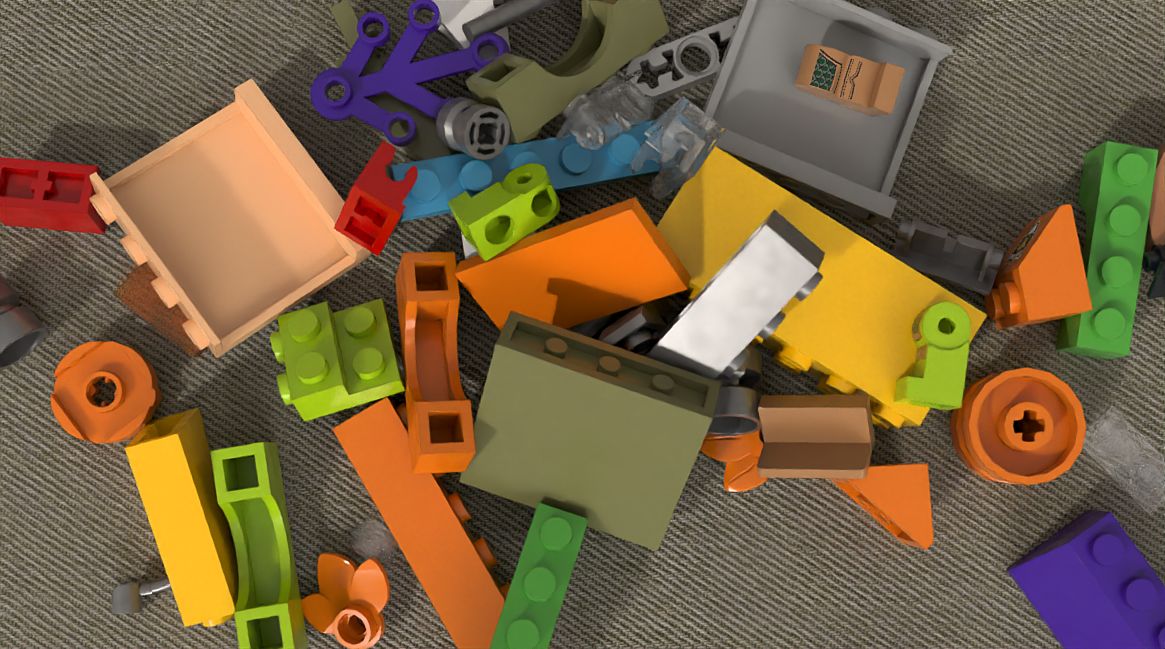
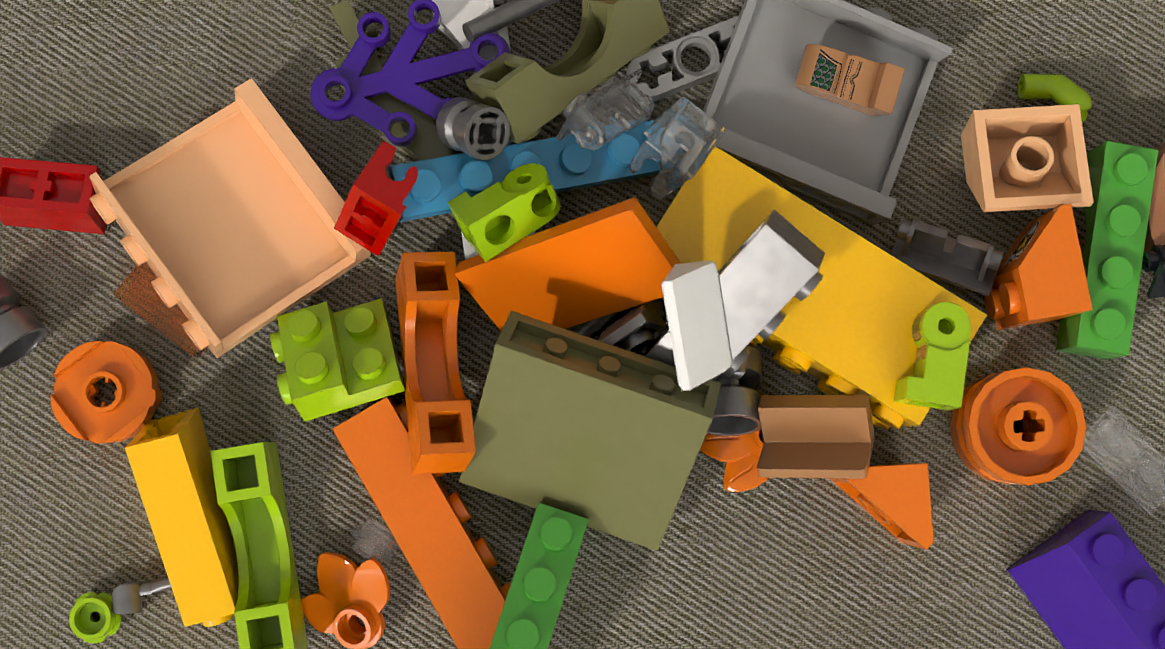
none -> lime plate [69,591,122,644]
none -> white slope [662,261,732,390]
none -> light nougat slope [961,104,1094,212]
none -> lime arm [1018,74,1092,123]

